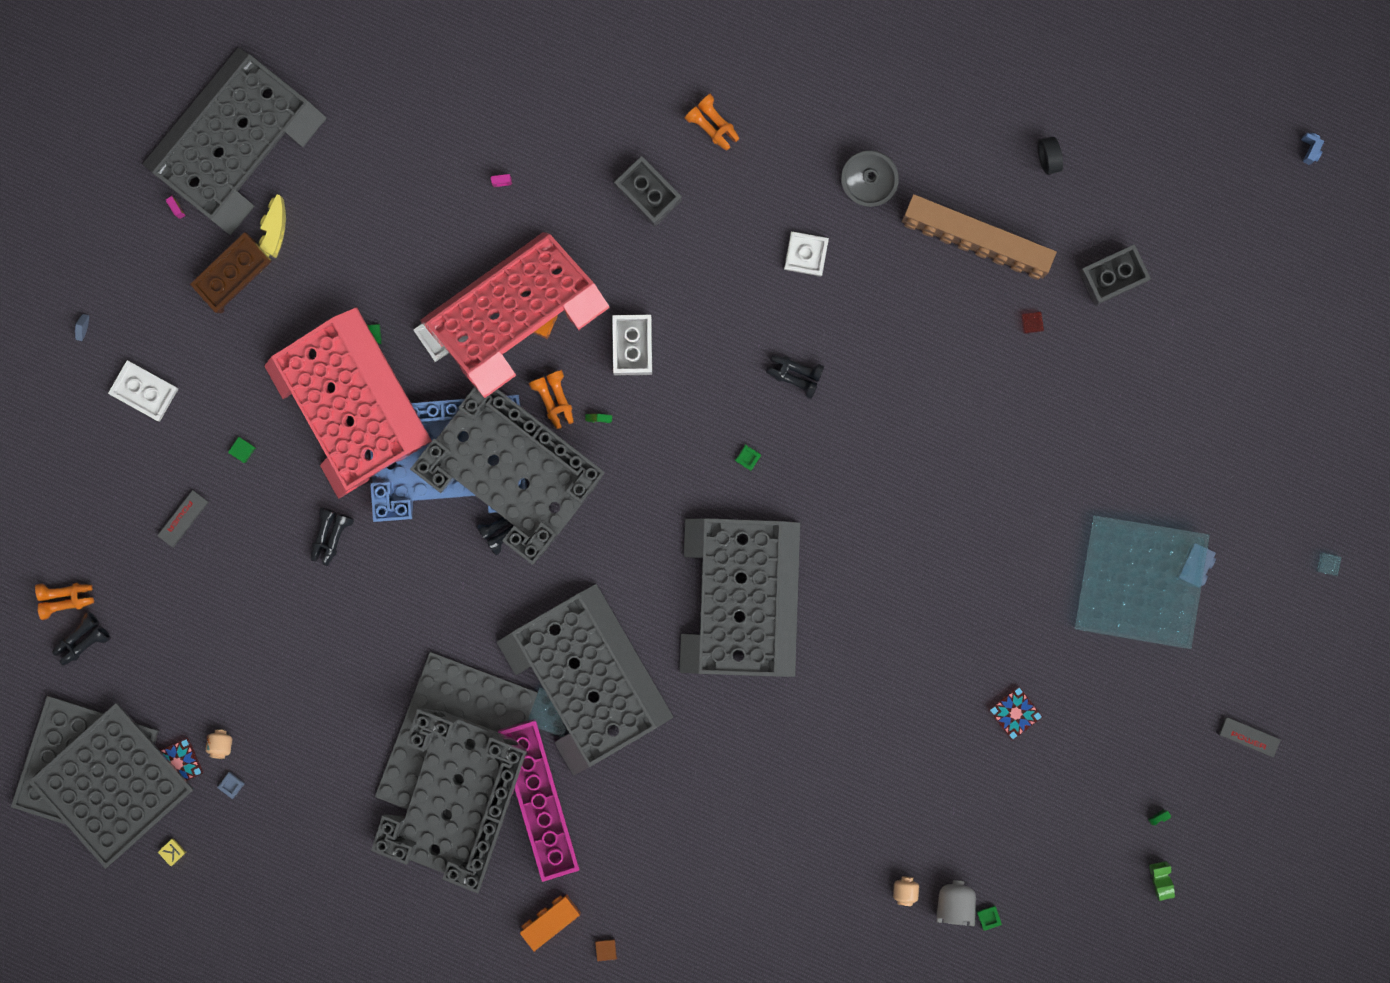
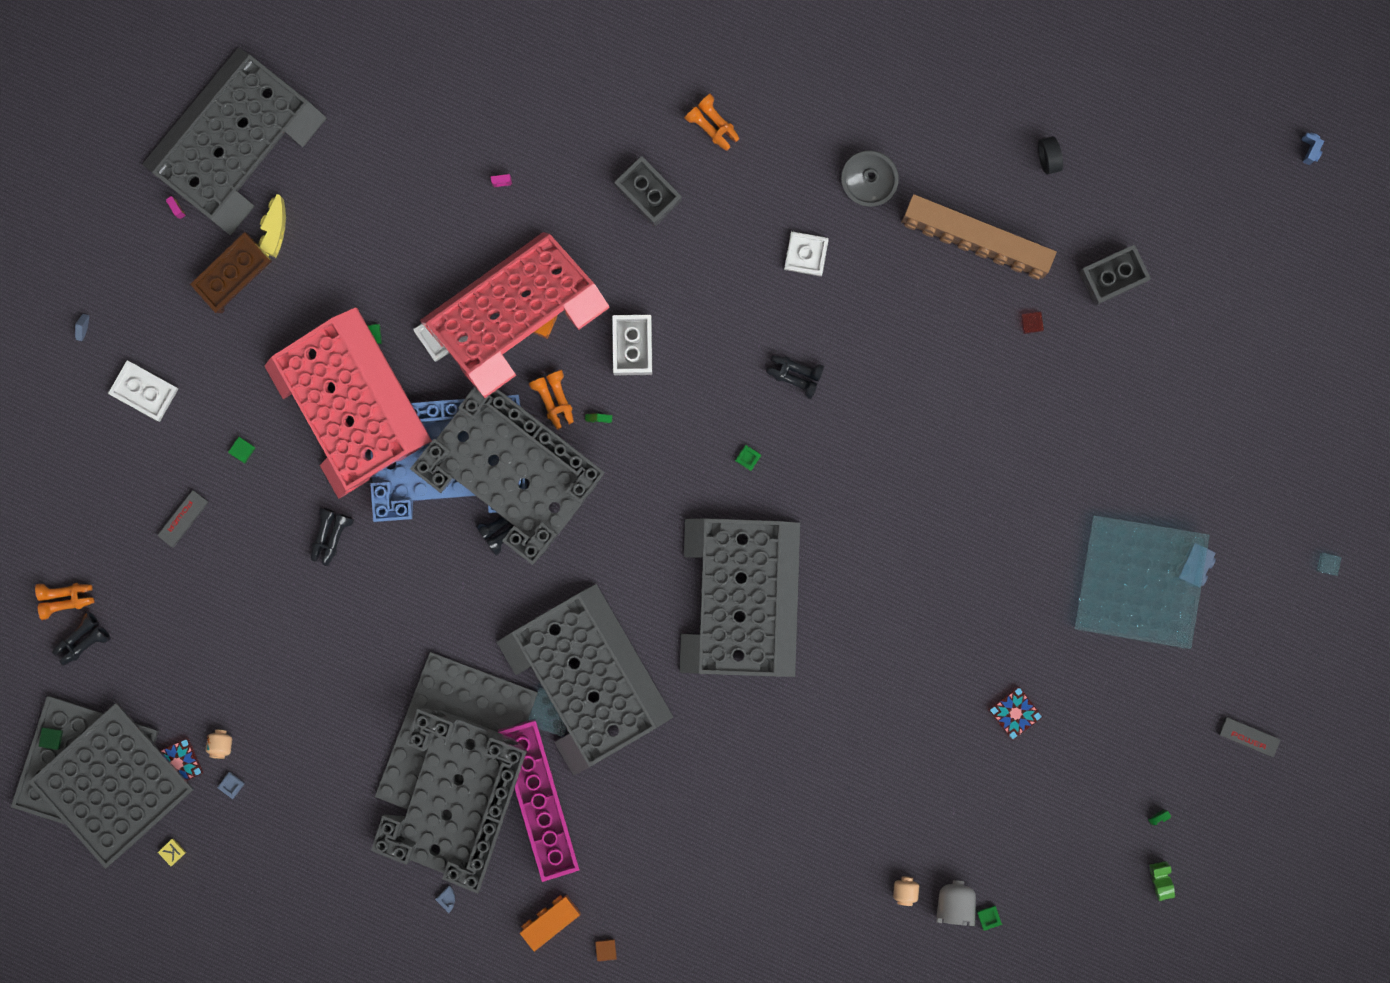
none -> dark green tile [39,727,63,750]
none -> sand blue tile [435,885,455,913]

